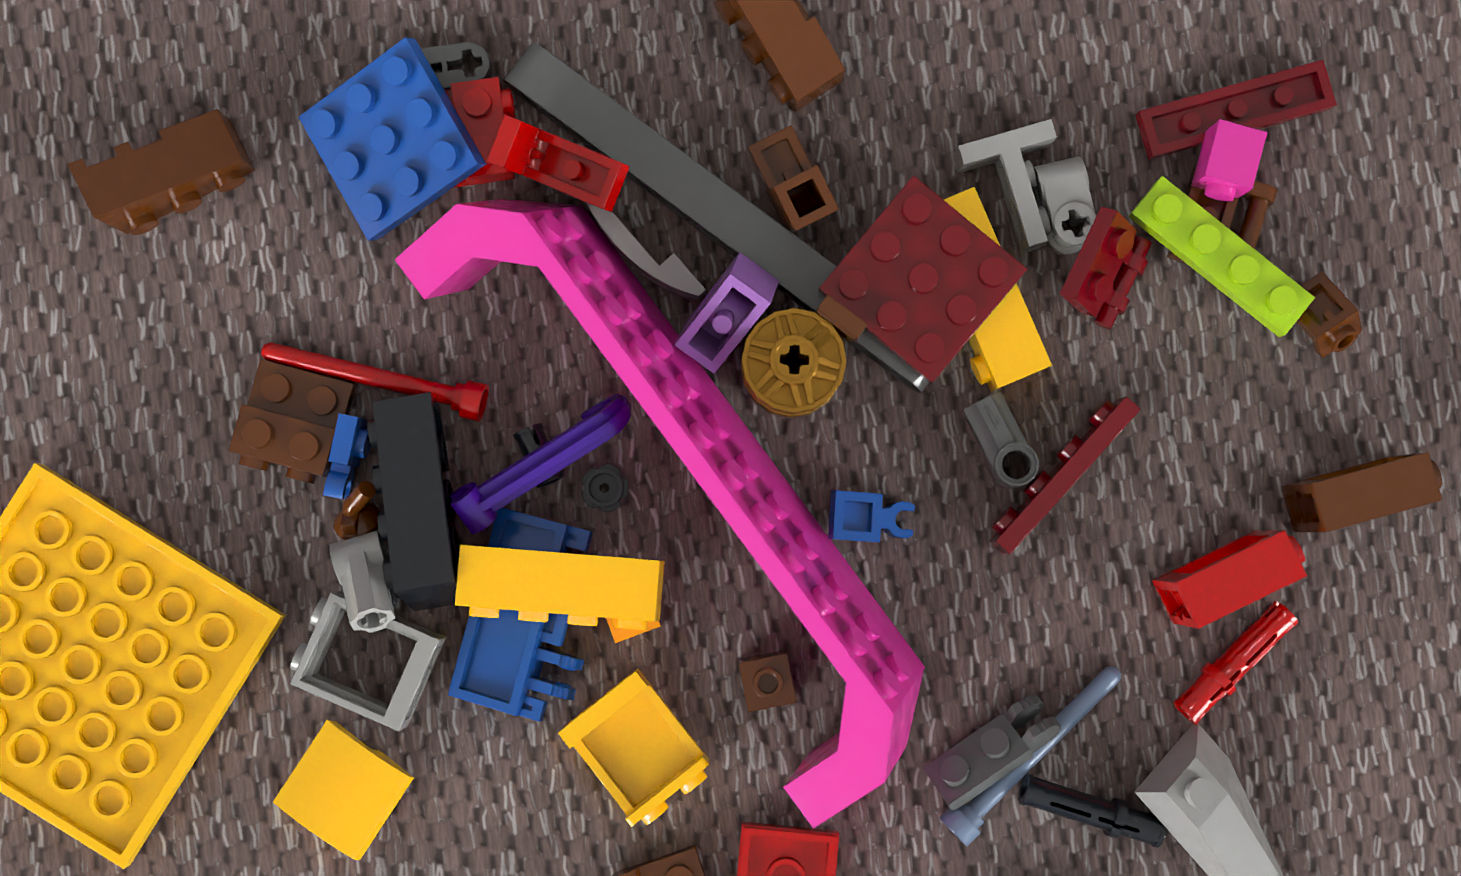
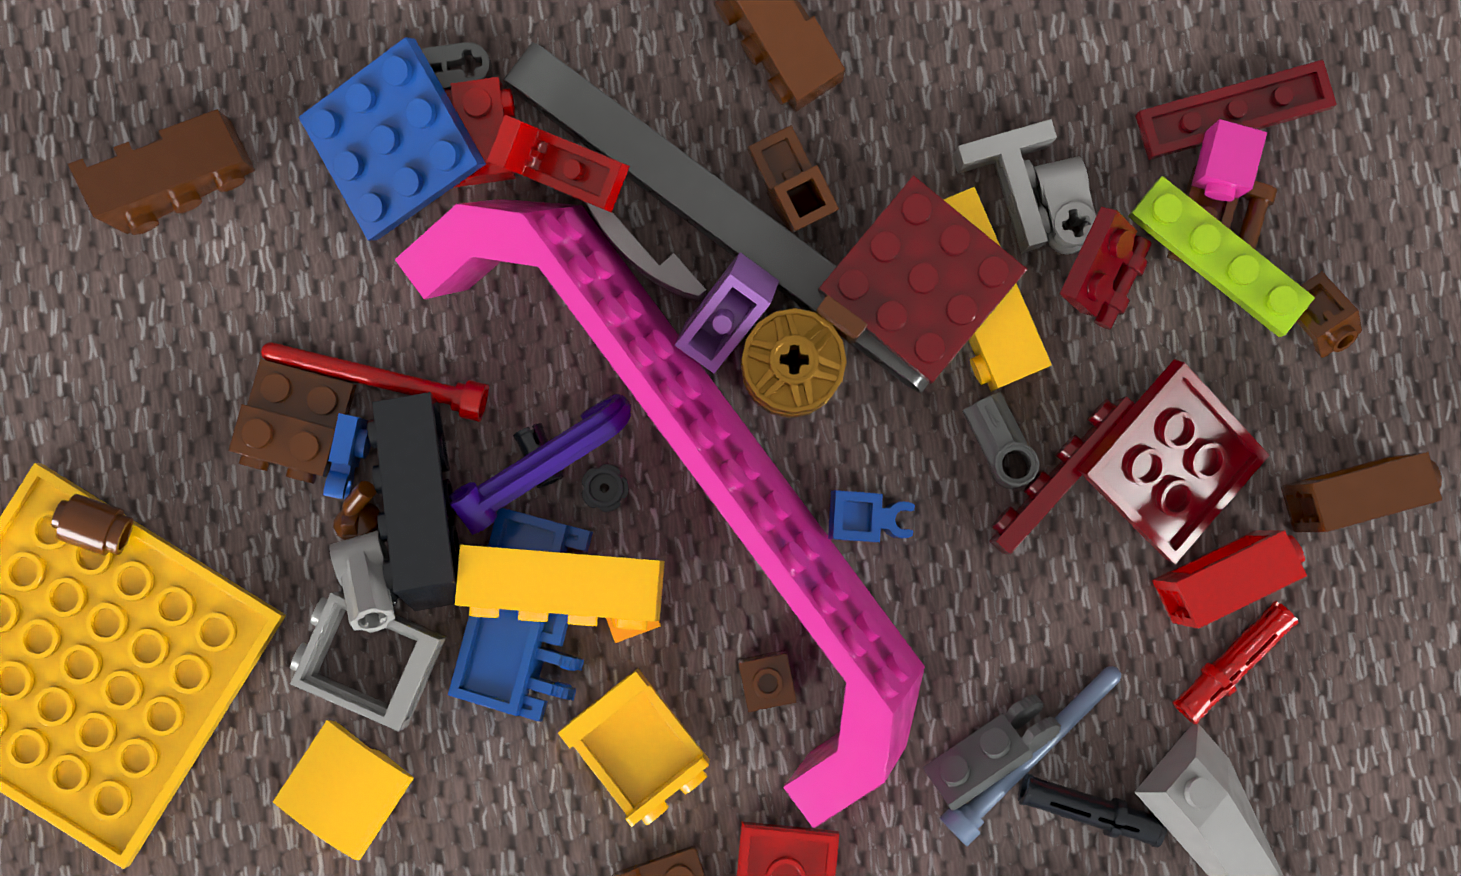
none -> reddish brown brick [51,494,134,556]
none -> plate [1078,359,1270,564]

